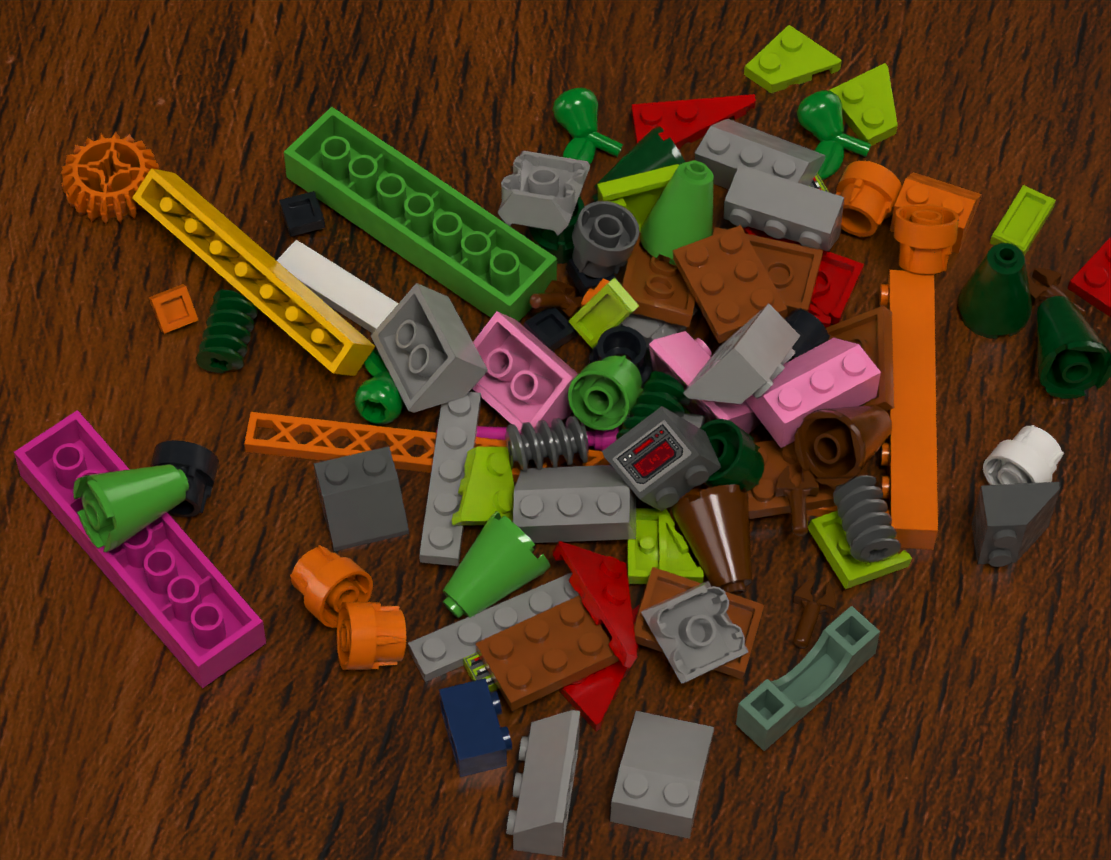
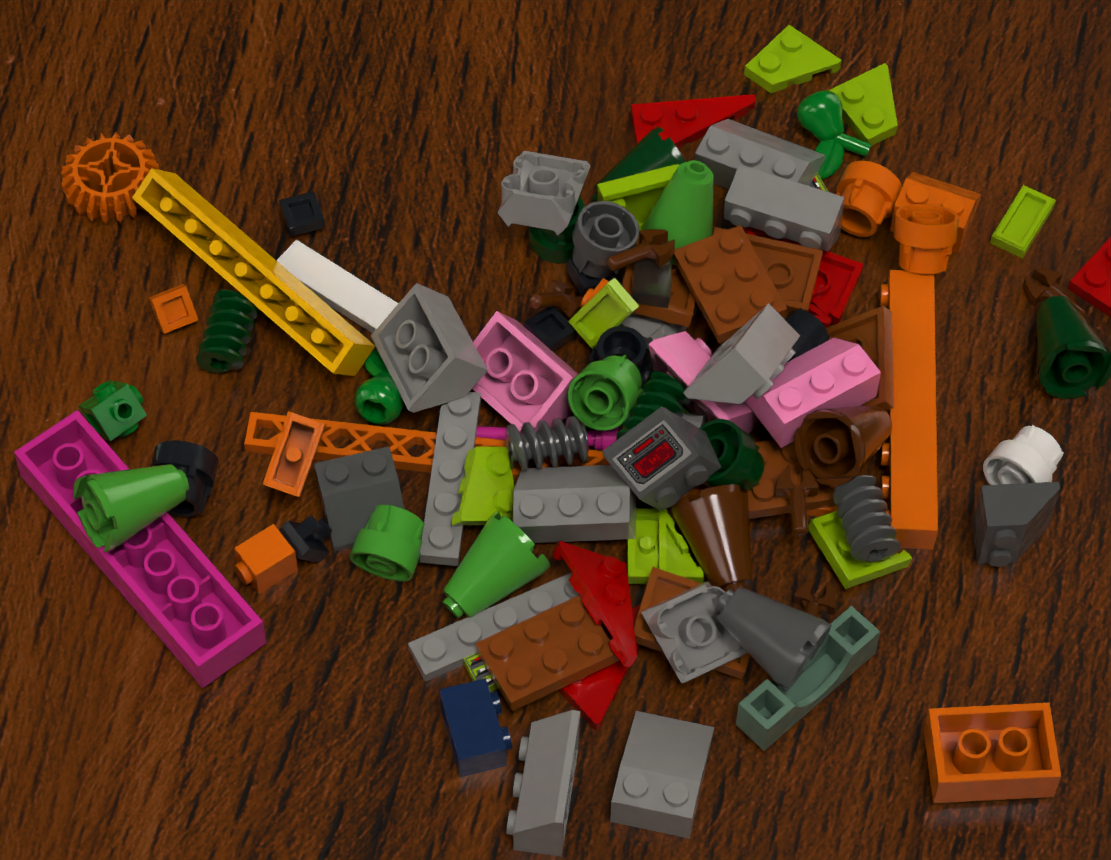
bright green brick [284,107,557,322] -> none
orange piece [290,545,373,628] -> none
orange piece [336,602,406,670] -> none
green piece [552,87,623,164] -> none
dark green cone [958,243,1032,339] -> none
none -> green brick [78,380,147,441]
none -> orange brick [233,524,298,594]
none -> orange brick [263,411,326,497]
none -> black tile [279,516,332,563]
none -> bright green piece [349,505,425,581]
none -> reddish brown bar [607,229,675,271]
none -> clear smoke tile [631,245,672,308]
none -> dark grey cone [716,587,832,691]
none -> orange brick [923,702,1061,803]

